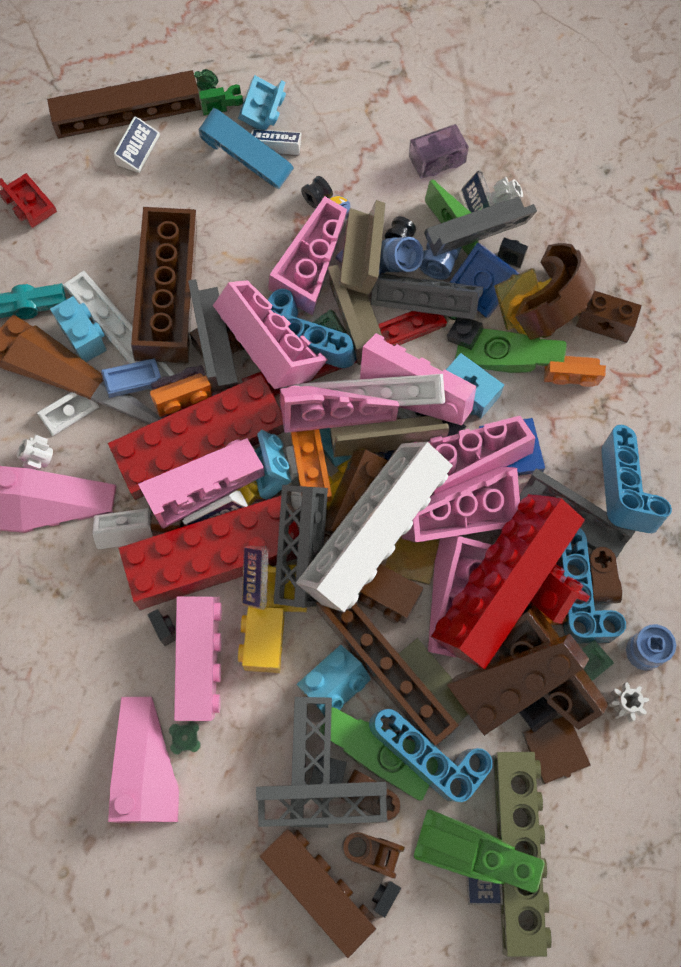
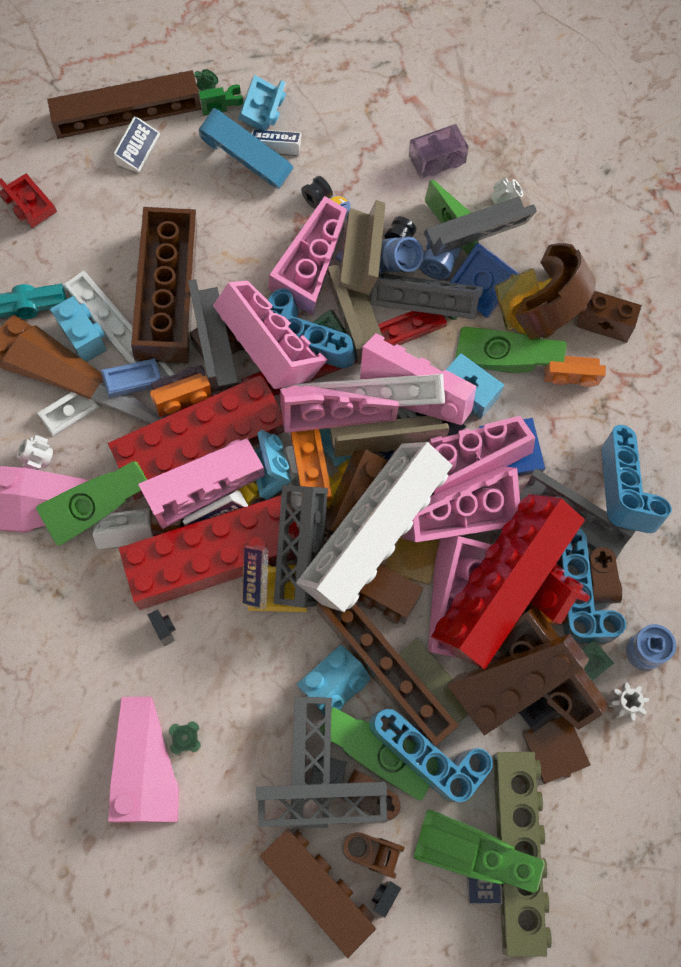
bright pink wedge [174,597,222,721] -> none
yellow brick [238,606,285,673] -> none
black plate [447,317,484,350] -> none
slope [461,170,495,213] -> none
black plate [498,237,528,269] -> none
none -> bright green piece [36,461,147,546]

